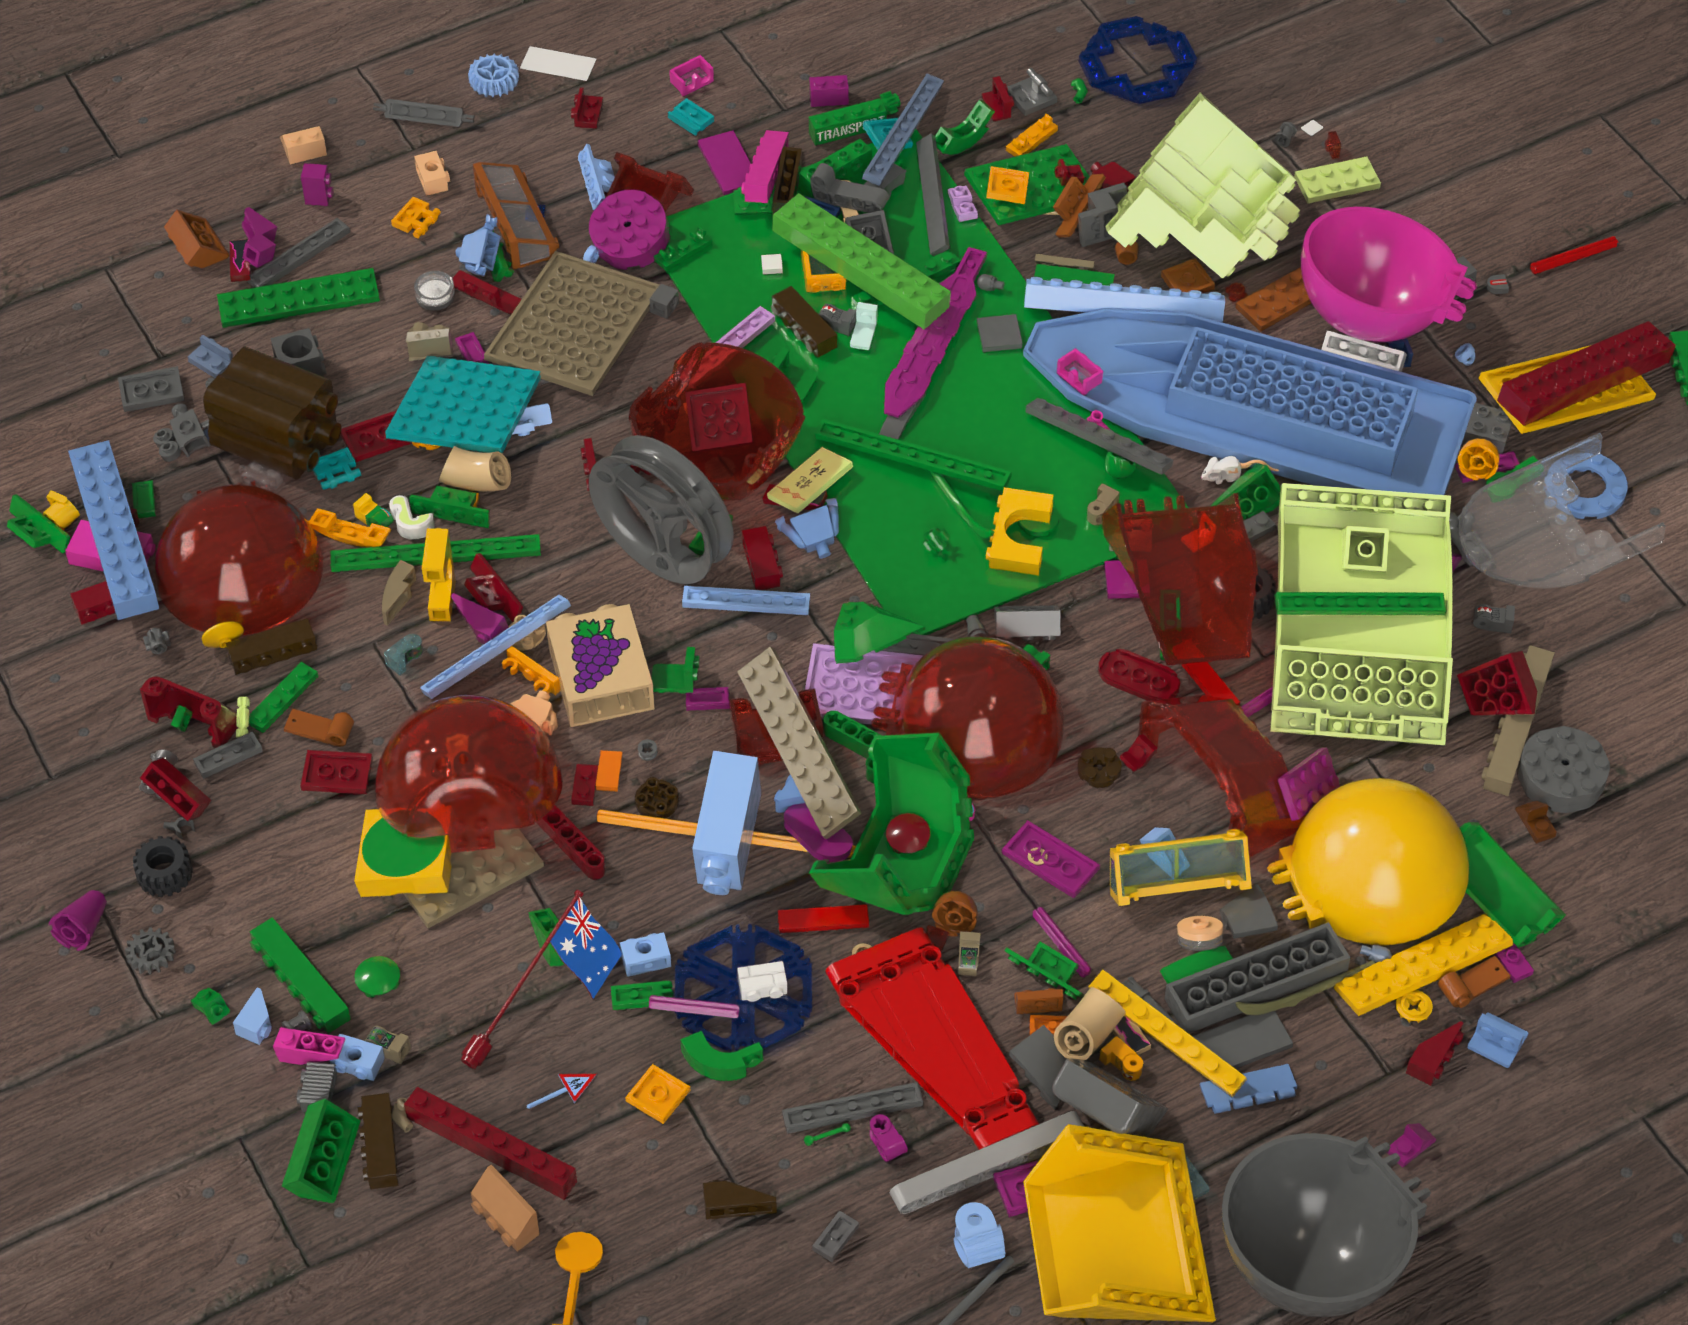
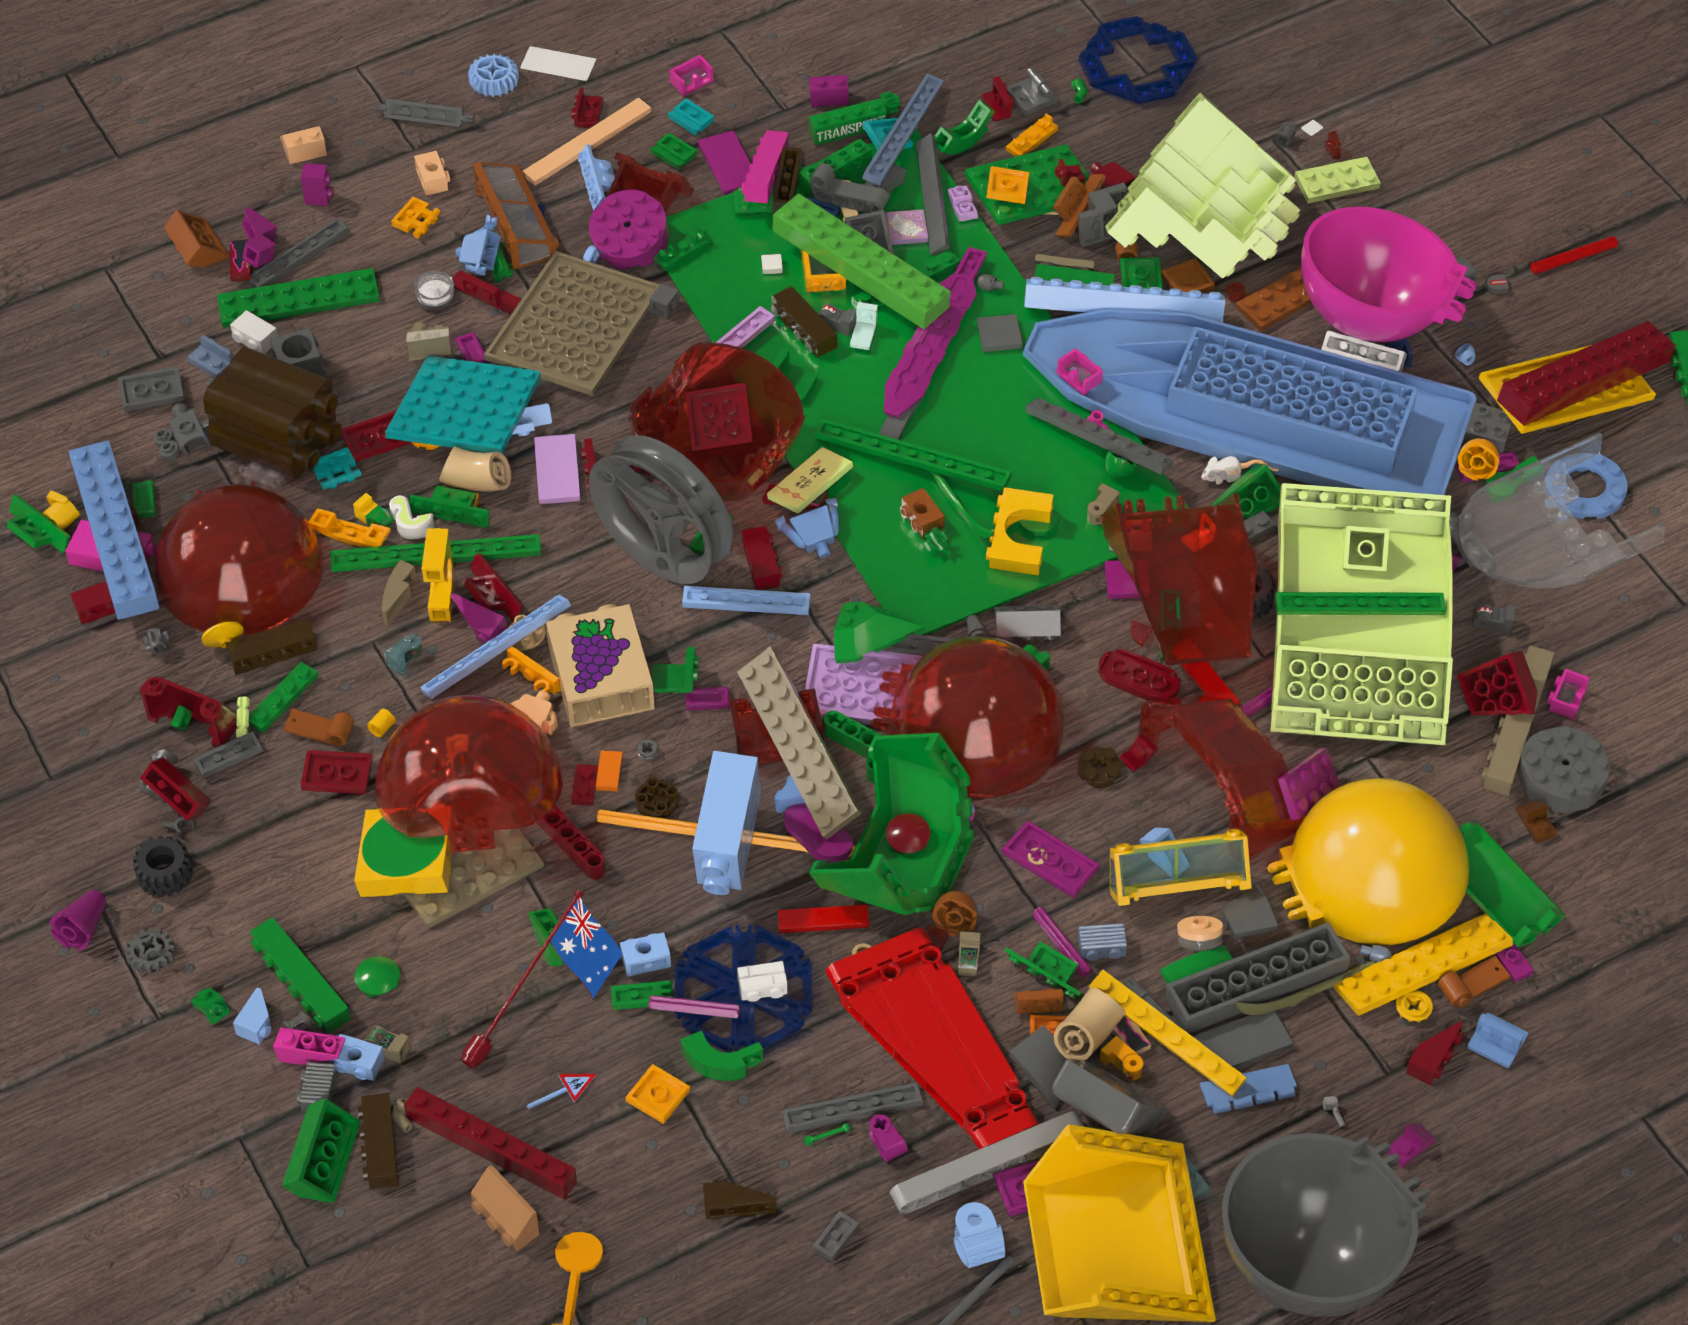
none -> white brick [230,310,278,354]
none -> yellow beam [367,709,396,738]
none -> light nougat tile [522,98,651,186]
none -> lavender tile [534,434,580,504]
none -> green plate [650,133,698,171]
none -> tile [885,210,928,245]
none -> dark orange brick [900,488,944,538]
none -> sand blue brick [1077,923,1127,961]
none -> green plate [1120,257,1163,290]
none -> clear red tile [1130,620,1152,647]
none -> light grey hand [1322,1096,1346,1127]
none -> dark pink window [1547,669,1590,721]

